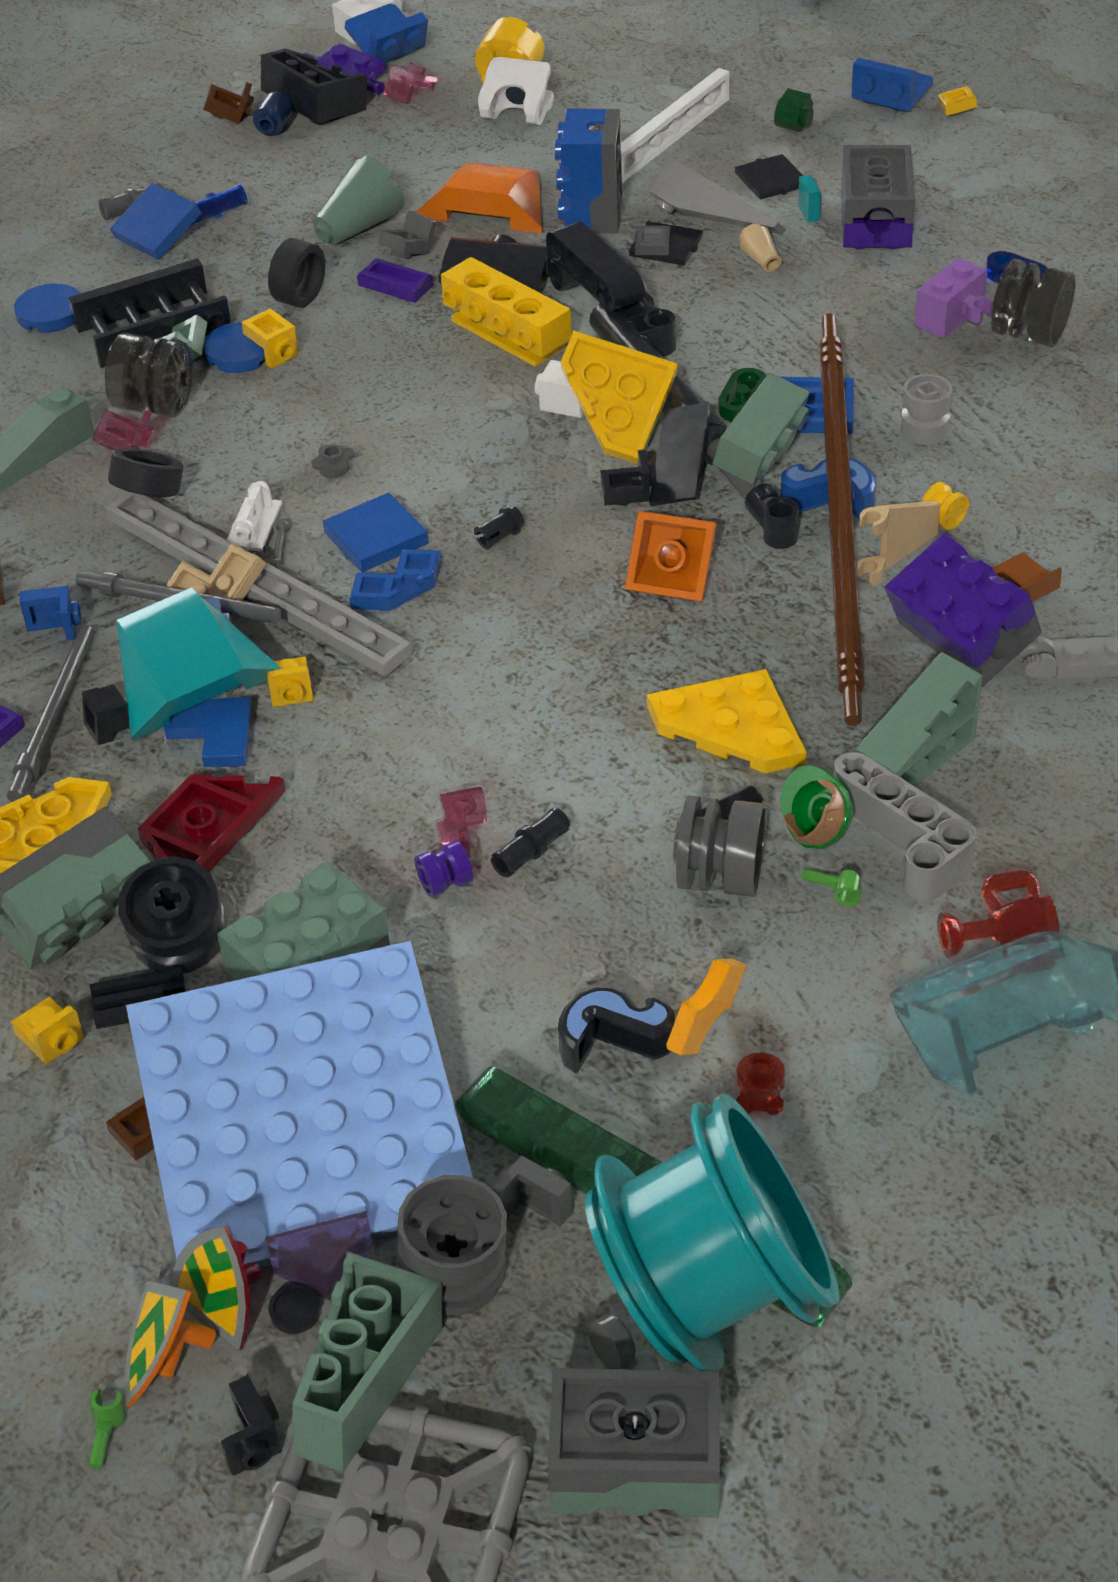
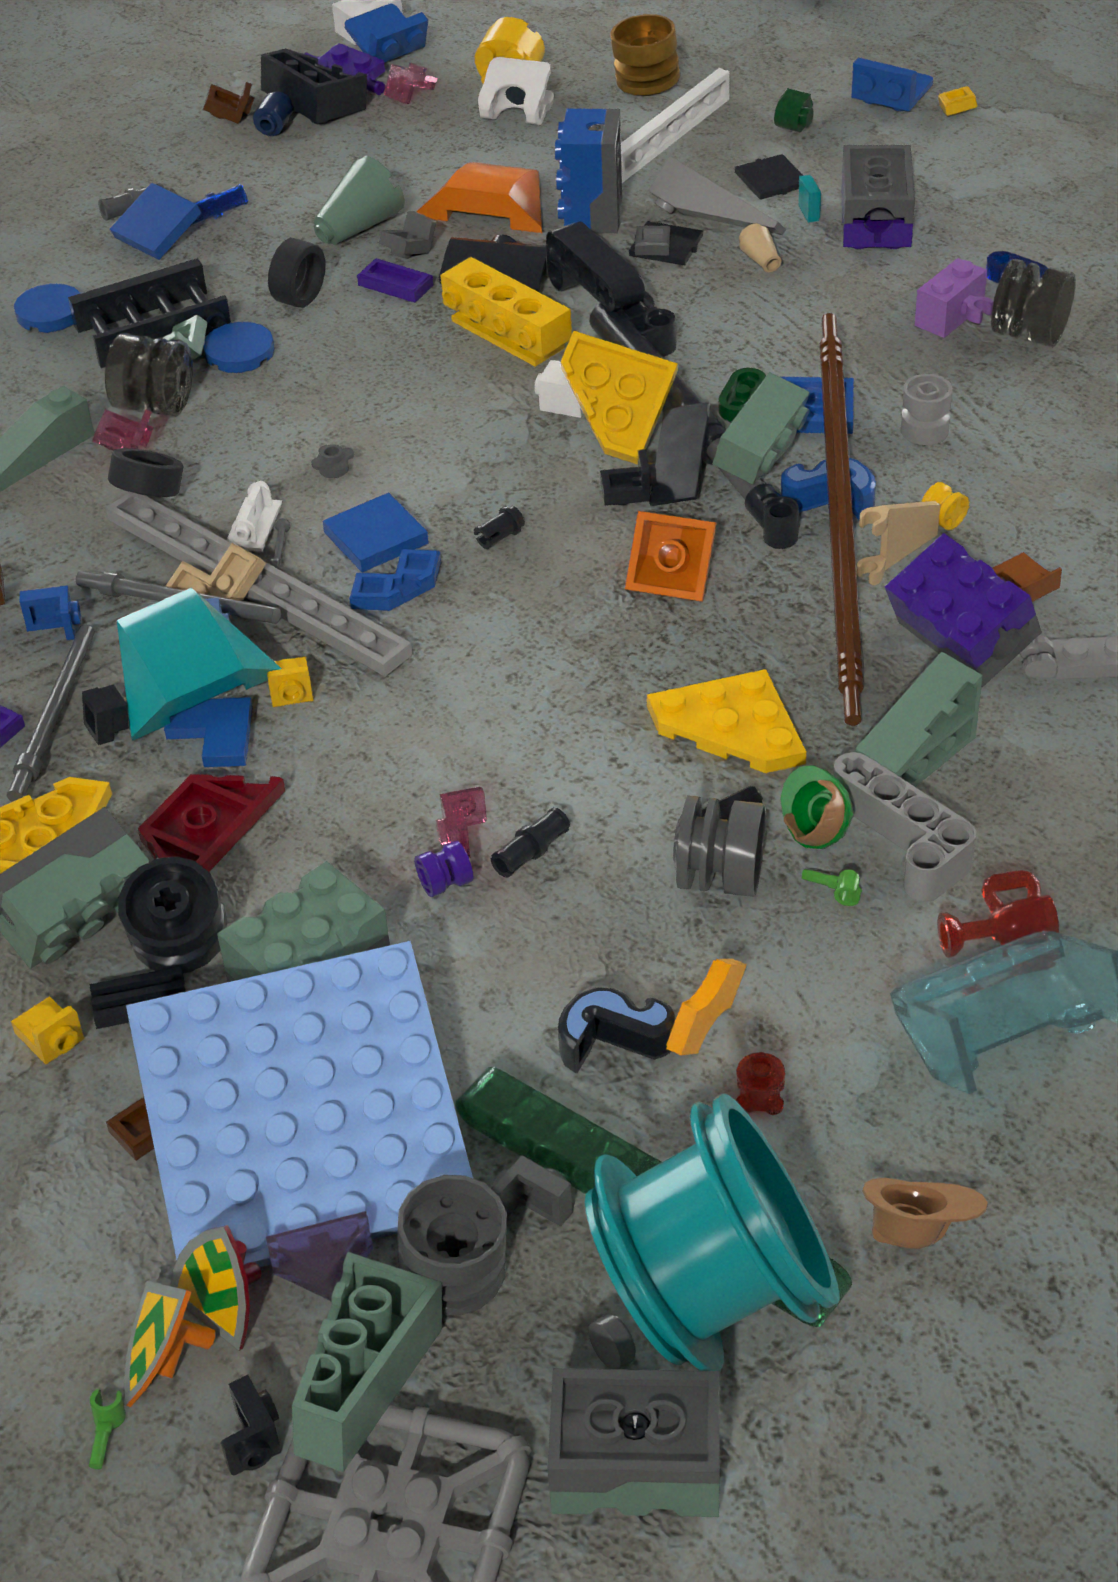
yellow bracket [242,308,298,369] -> none
black piece [268,1284,321,1334] -> none
none -> pearl gold wheel [610,14,680,95]
none -> medium nougat piece [862,1178,988,1249]

